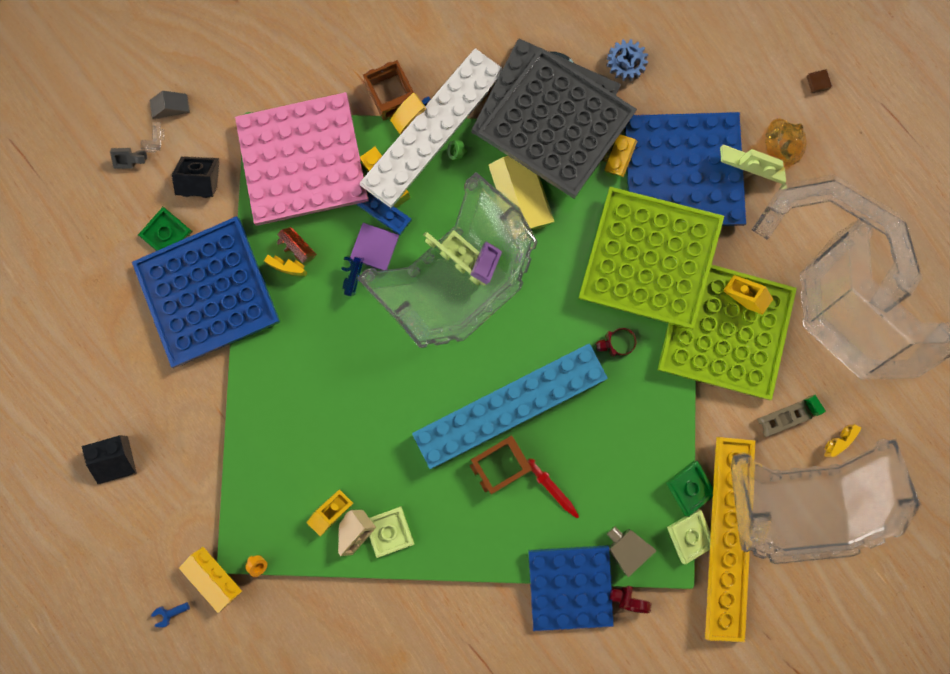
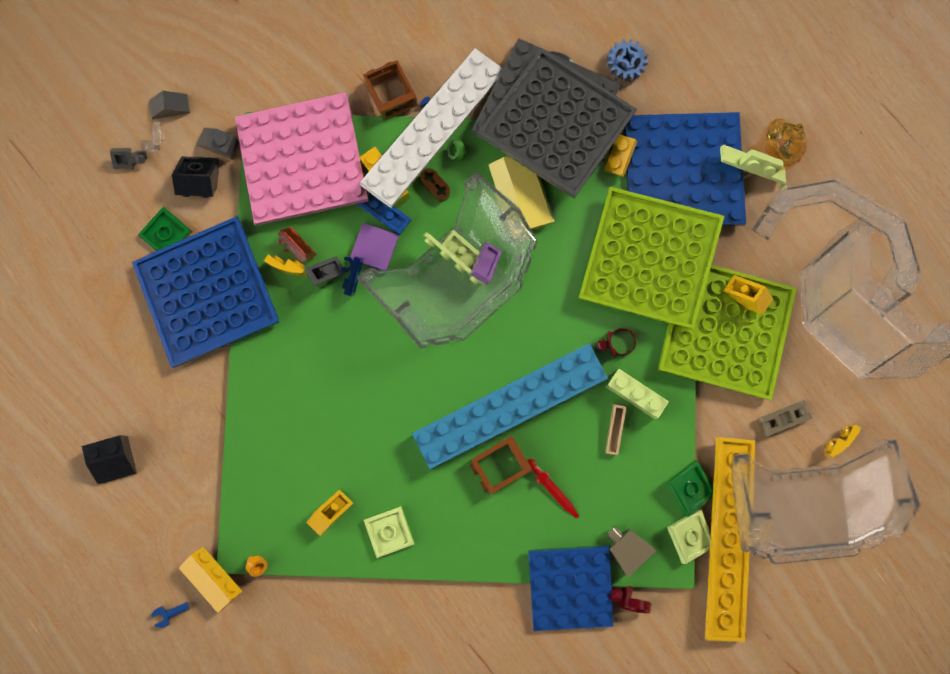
tan slope [338,510,376,556] -> none
yellow slope [390,93,427,135] -> none
green tile [803,395,826,417] -> none
reddish brown tile [807,69,832,93] -> none
none -> dark grey slope [196,128,239,160]
none -> dark grey slope [305,256,346,288]
none -> reddish brown beam [420,168,450,201]
none -> yellowish green brick [605,369,669,419]
none -> tan piece [605,403,626,455]

